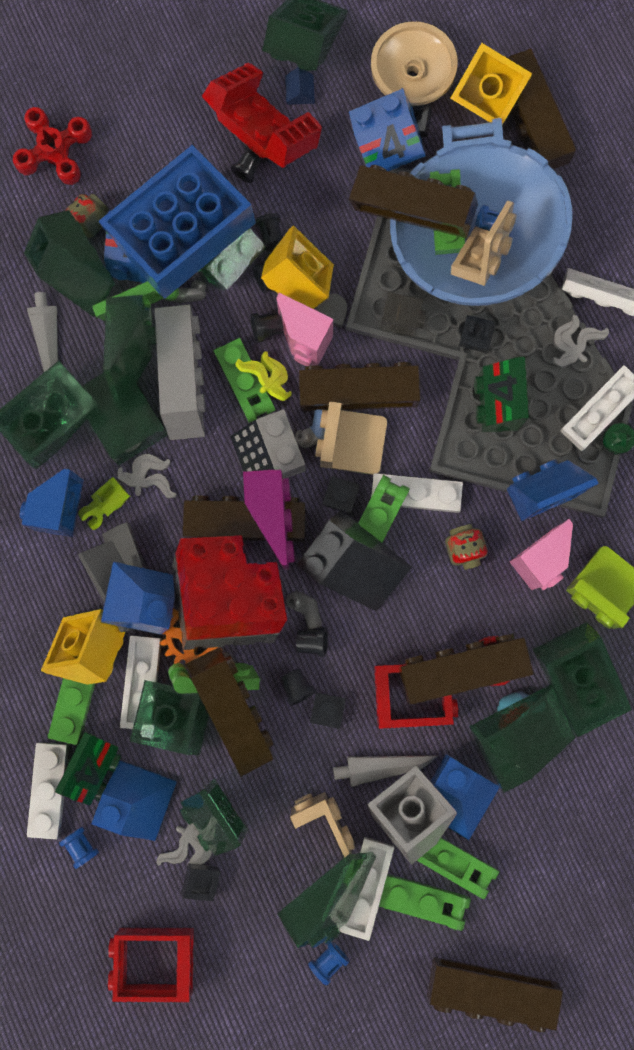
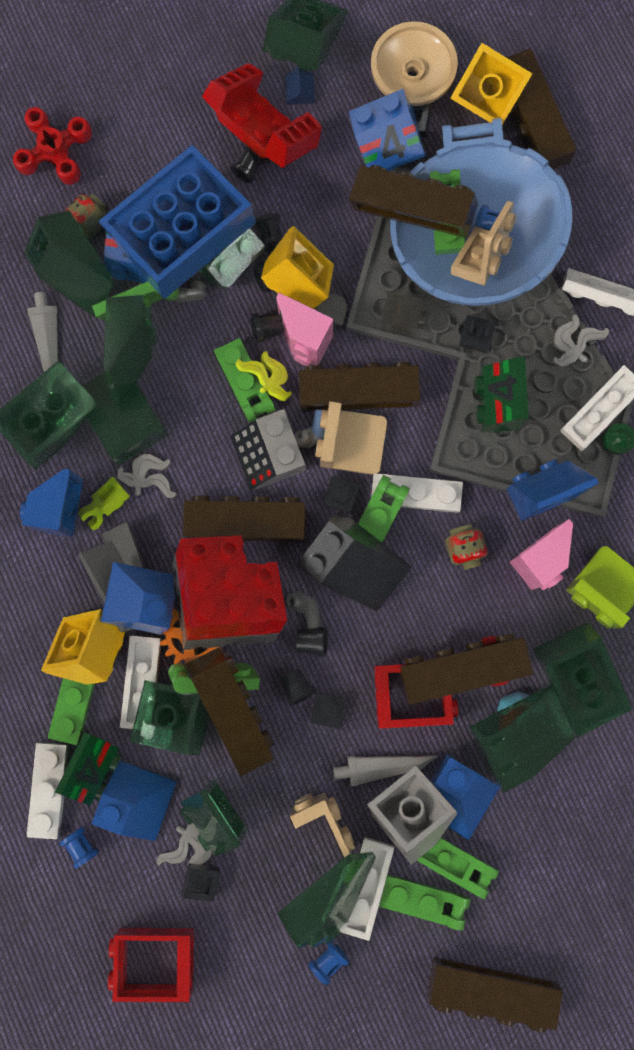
light grey wedge [155,305,205,440] -> none
magenta slope [243,469,294,570] -> none

